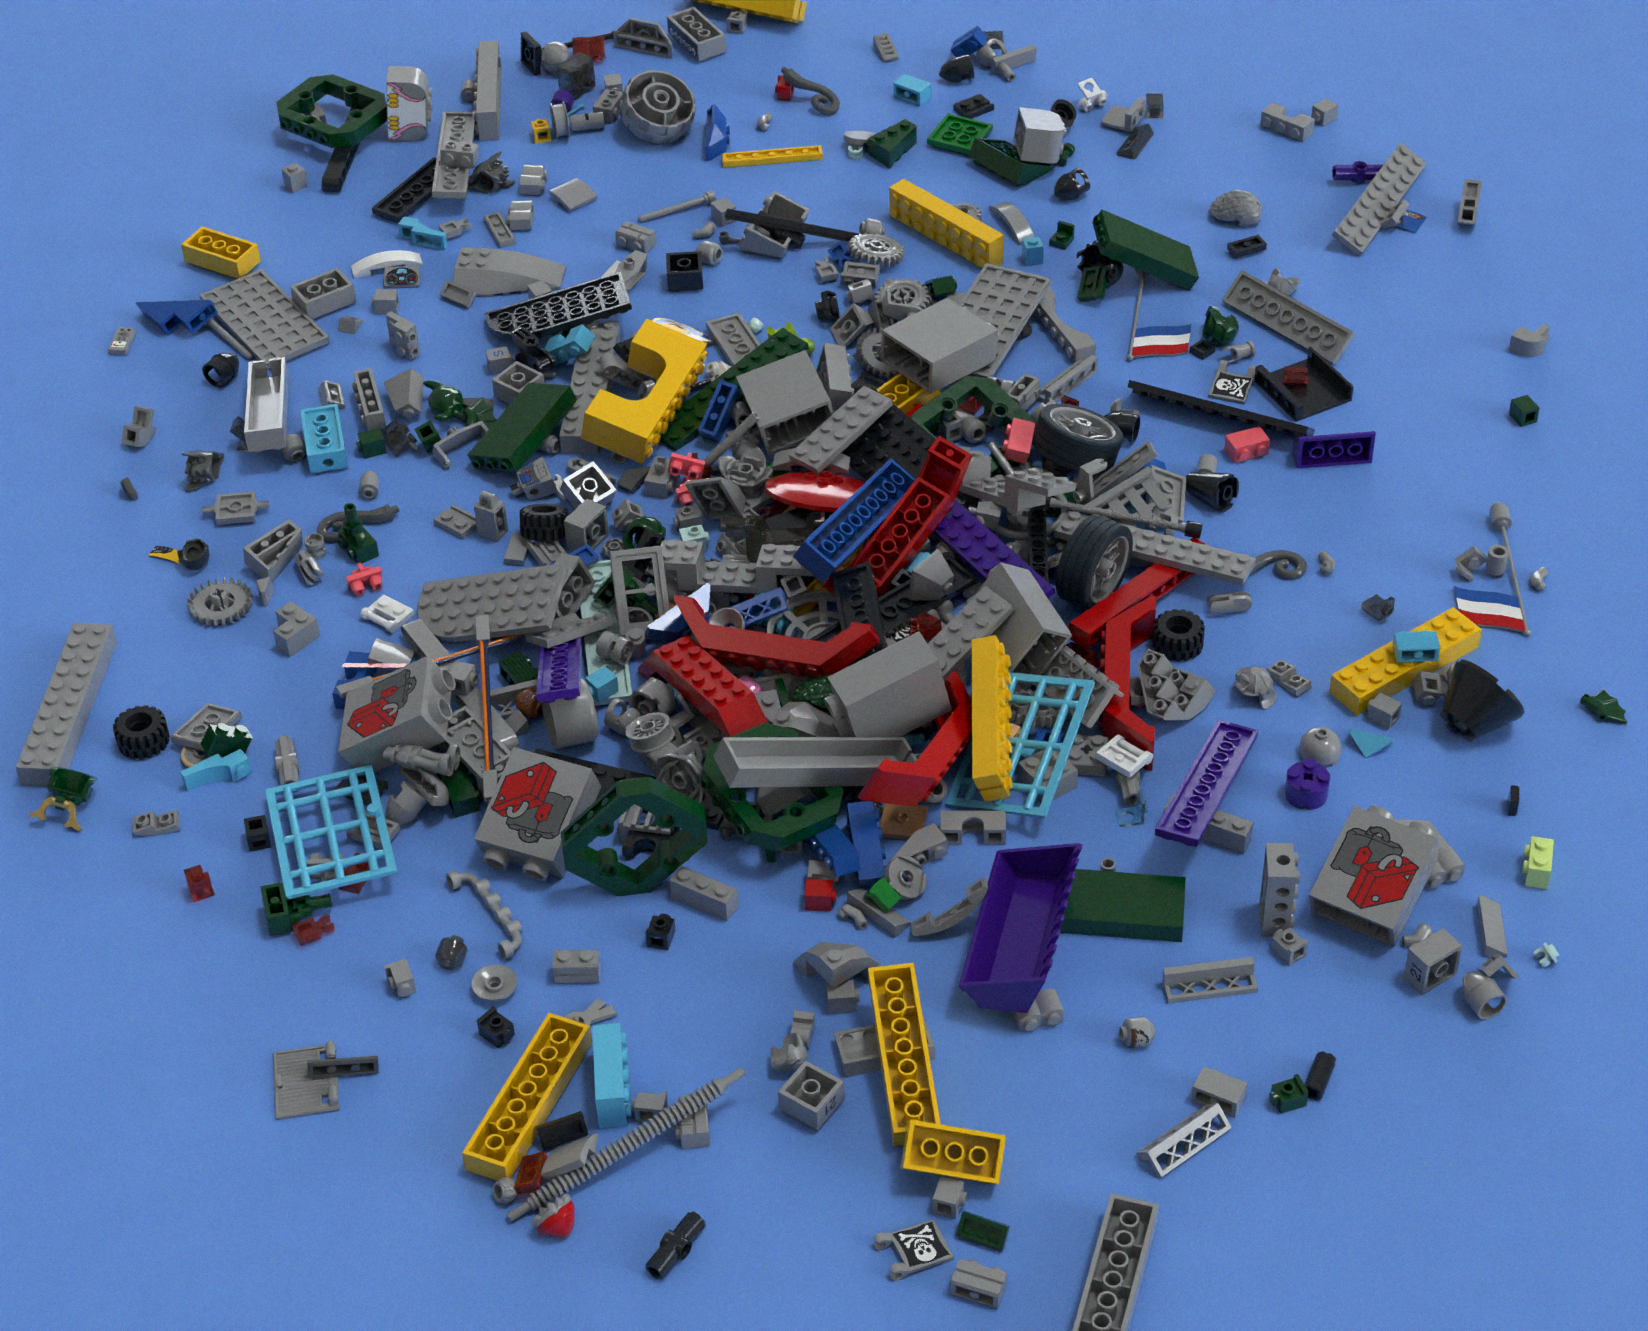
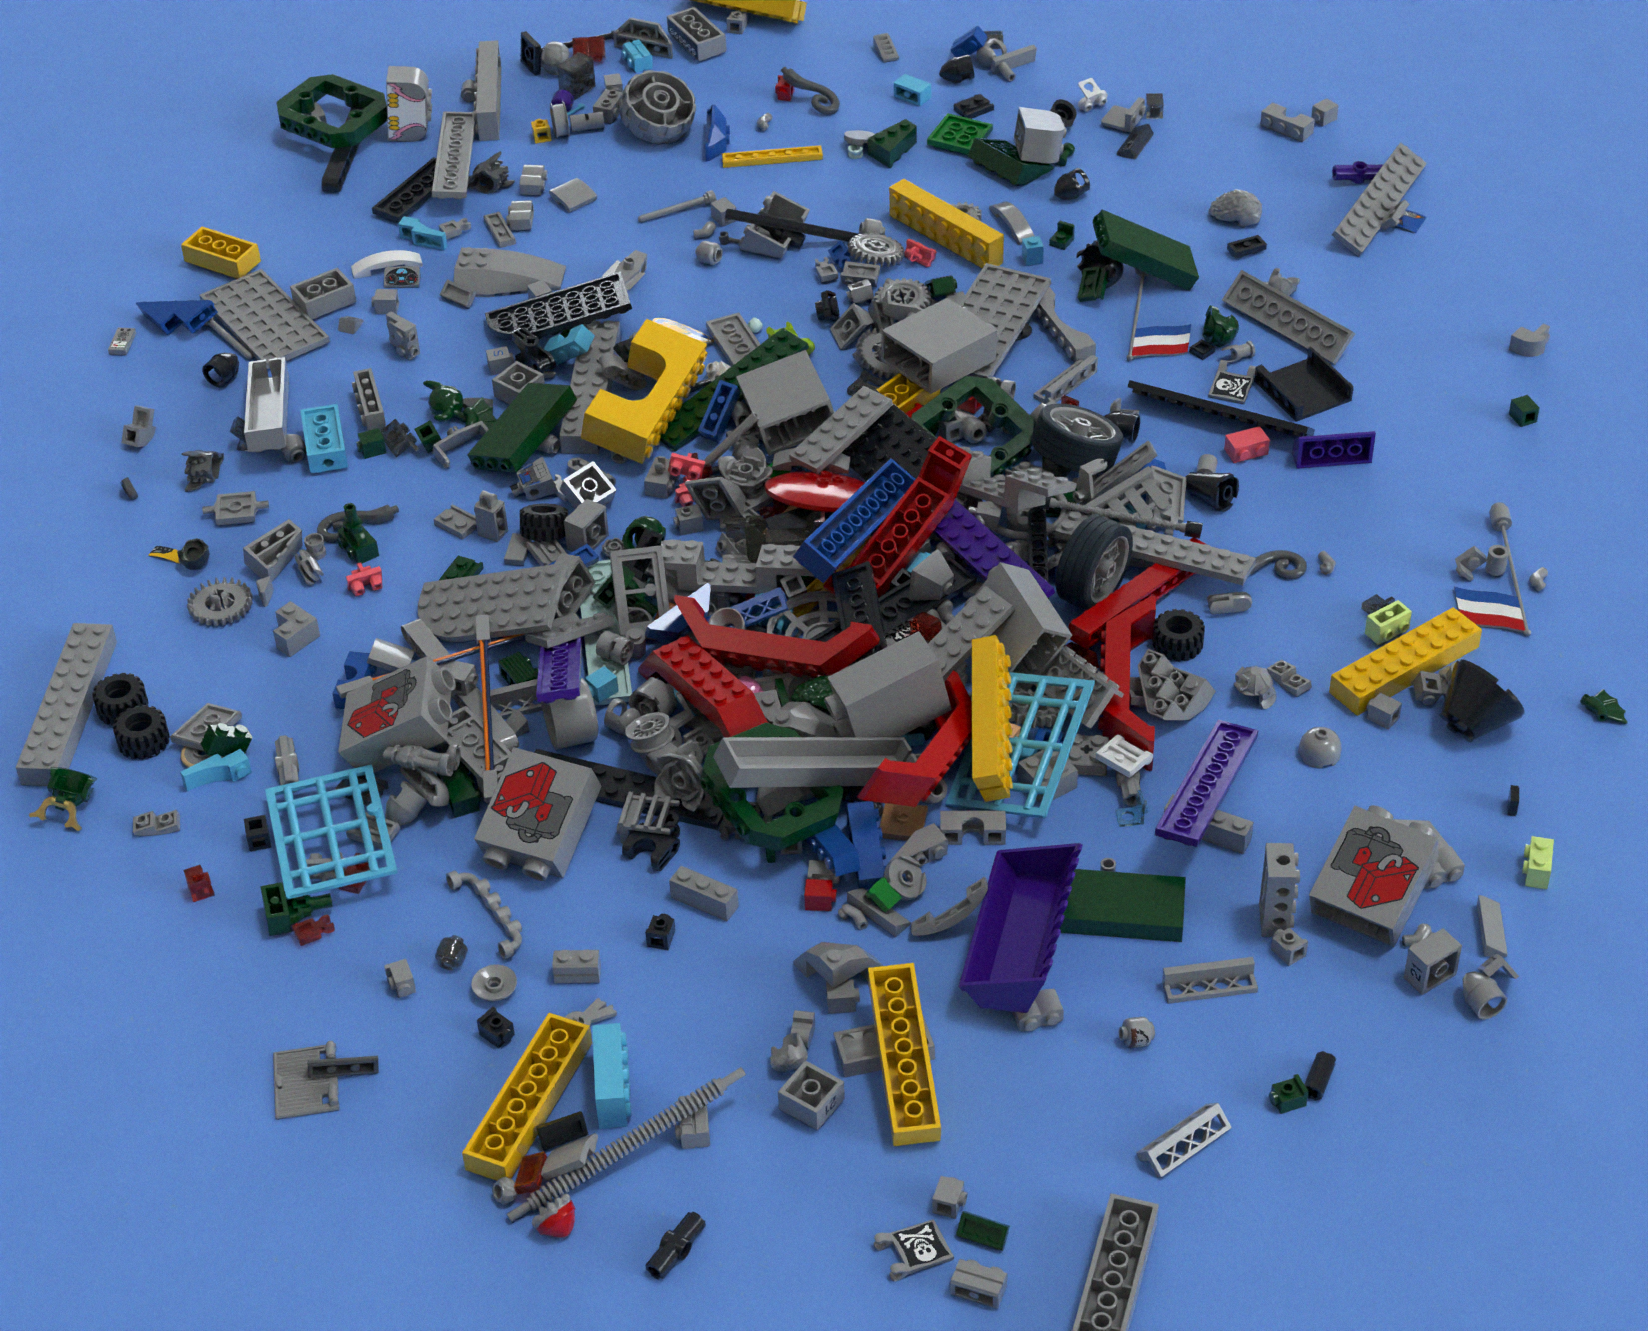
light grey brick [281,163,307,193] -> none
light grey slope [318,380,345,410] -> none
sticker [342,663,406,668] -> none
light grey brick [359,471,379,499] -> none
white plate [360,595,414,633] -> none
light grey slope [384,368,424,419] -> none
light grey brick [440,140,479,169] -> none
dark orange head [515,689,543,719] -> none
dark green panel [560,777,708,896] -> none
light grey brick [612,499,644,531] -> none
light grey brick [615,221,656,254] -> none
dark grey slope [616,466,651,494] -> none
light grey brick [631,1091,668,1123] -> none
light grey beam [638,380,655,400] -> none
black brick [666,251,703,291] -> none
light aqua brick [679,524,710,552] -> none
light grey brick [816,343,854,412] -> none
yellow brick [900,1119,1006,1185] -> none
light grey piece [987,442,1014,475] -> none
coral brick [1002,417,1036,464] -> none
light grey brick [1007,373,1041,411] -> none
light grey brick [1191,1066,1248,1118] -> none
clear red piece [1283,366,1308,384] -> none
dark purple brick [1285,758,1330,810] -> none
medium azure slope [1349,729,1394,758] -> none
medium azure brick [1393,630,1440,663] -> none
light grey arch [1457,179,1482,226] -> none
light aqua plate [1534,942,1559,967] -> none
none -> black tyre [92,673,149,726]
none -> dark green plate [439,555,484,580]
none -> medium azure brick [621,39,653,73]
none -> coral hips [904,239,936,267]
none -> yellowish green brick [1365,600,1412,645]

